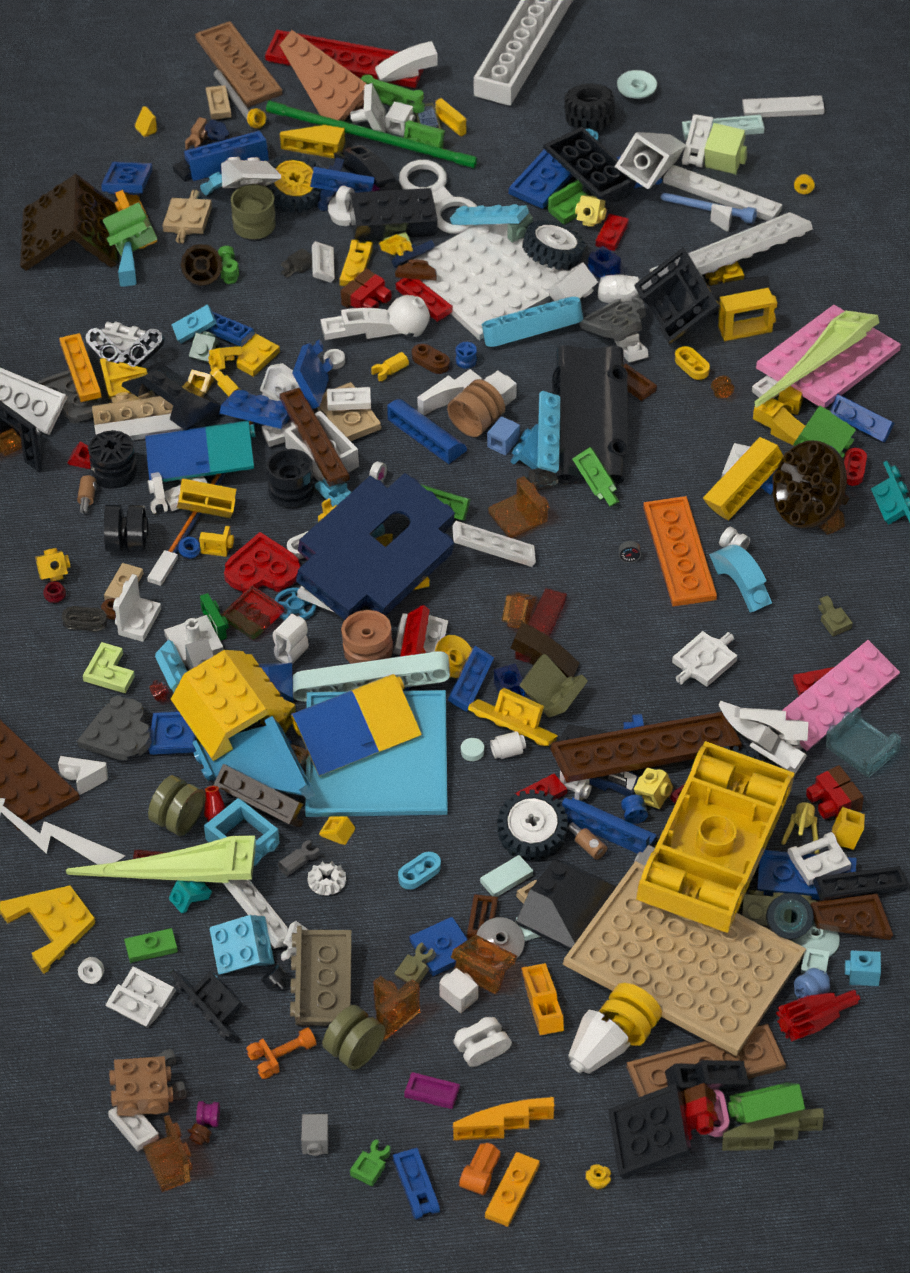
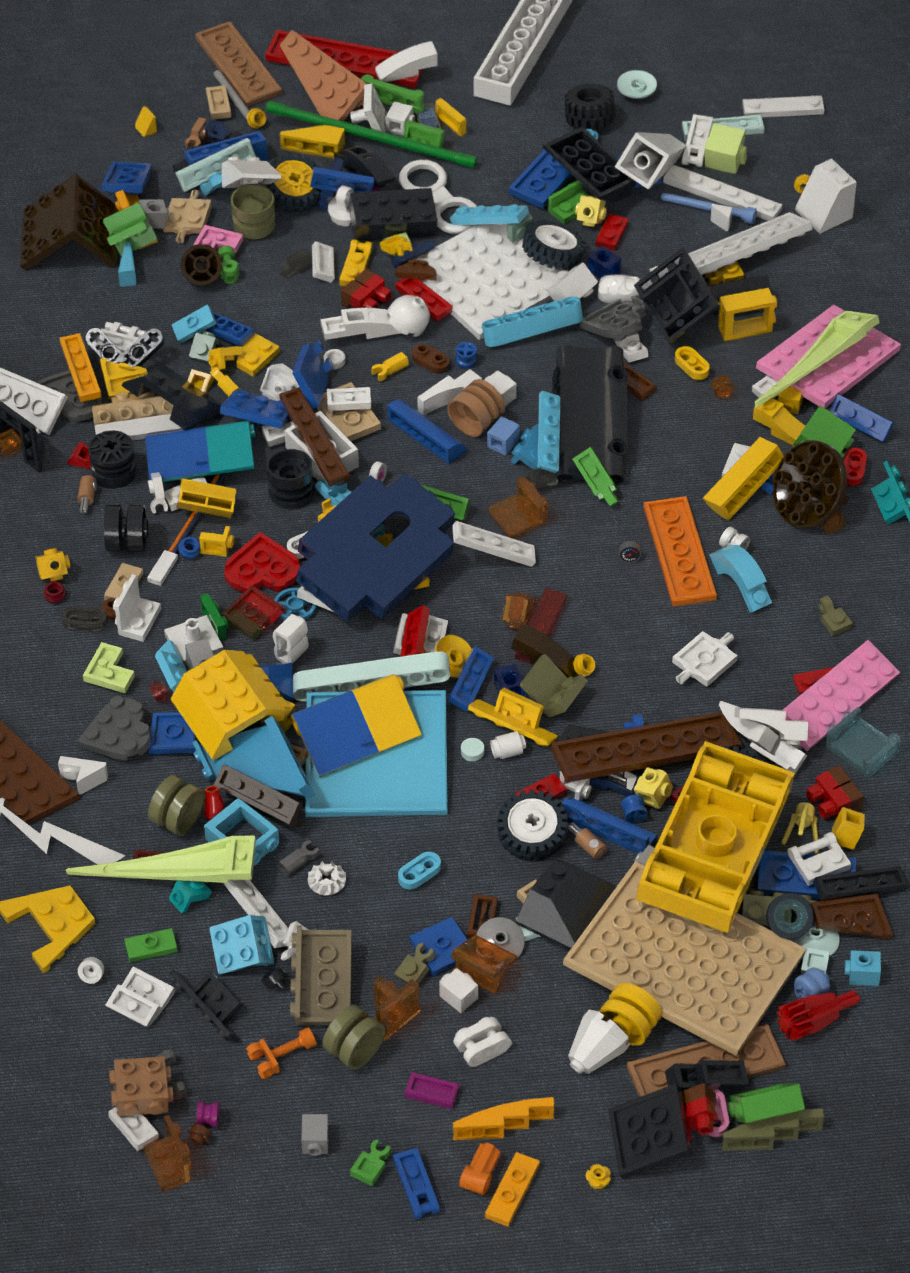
yellow slope [319,816,355,845] -> none
nougat wheel [341,610,393,664] -> none
light aqua tile [480,855,533,897] -> none
light orange slope [522,963,564,1035] -> none
none -> light grey brick [139,199,169,229]
none -> light aqua tile [176,138,256,192]
none -> bright pink plate [194,225,243,254]
none -> yellow plate [574,654,595,677]
none -> white slope [795,158,856,234]

